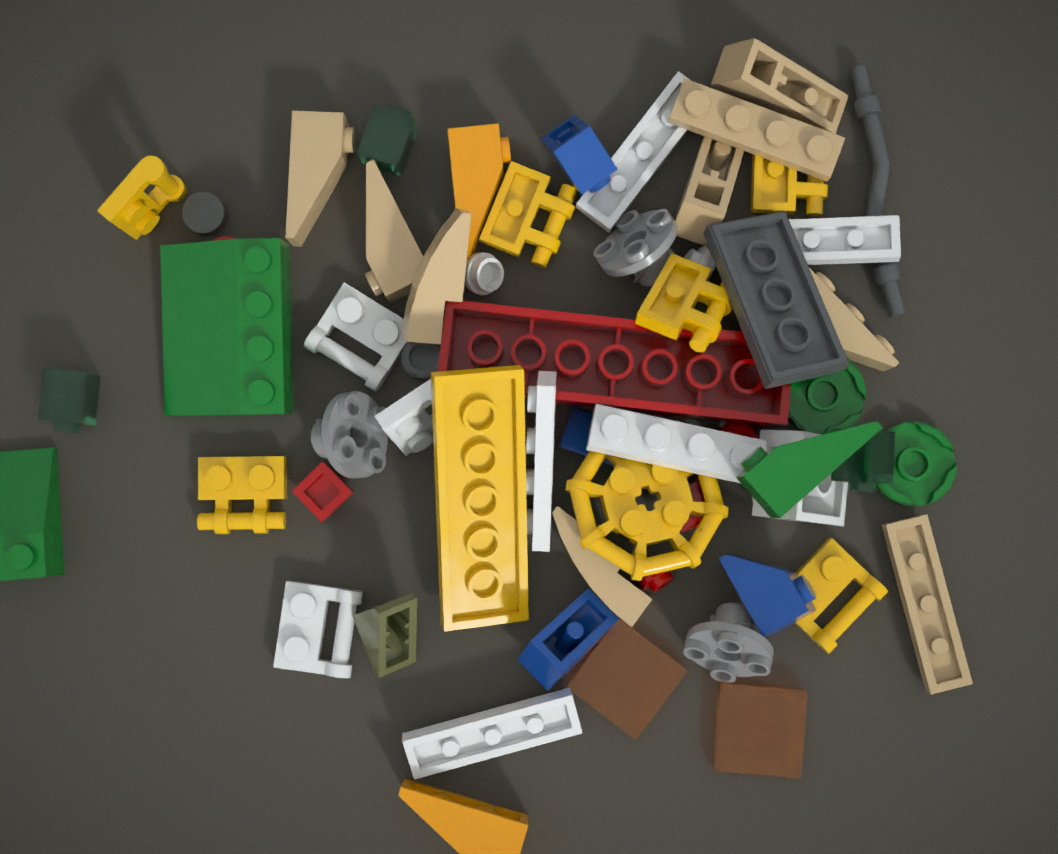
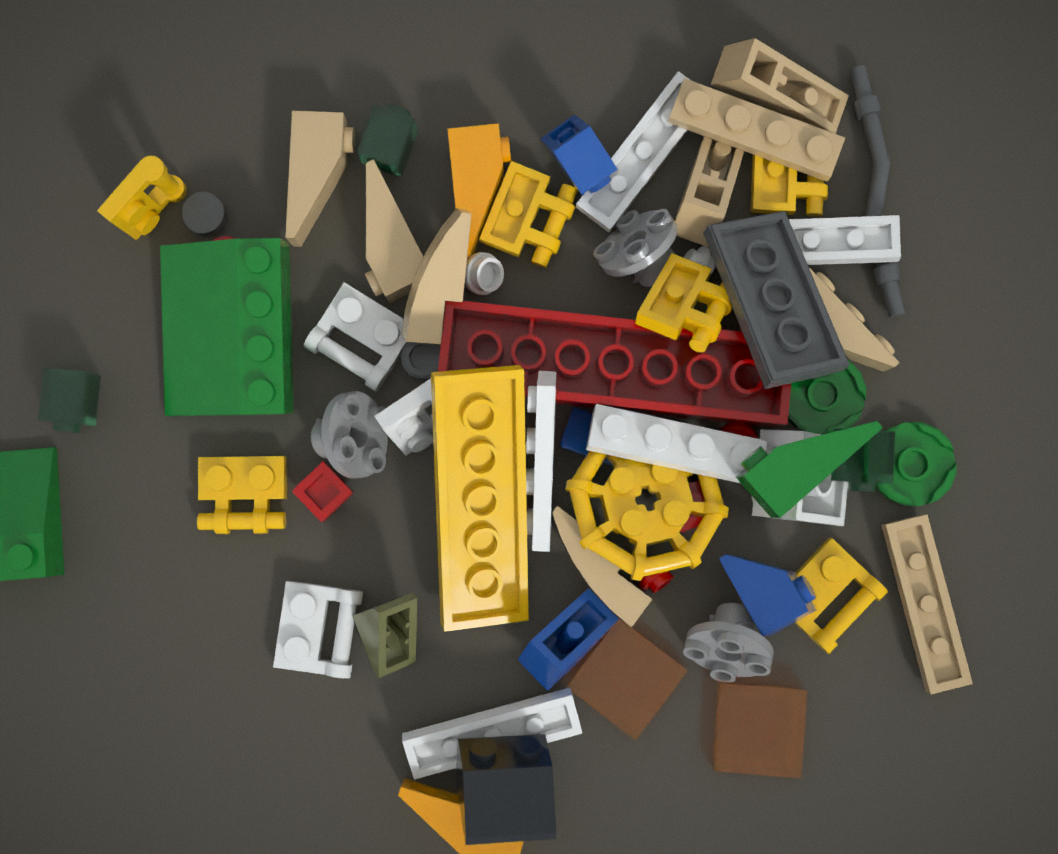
none -> black slope [456,734,556,845]

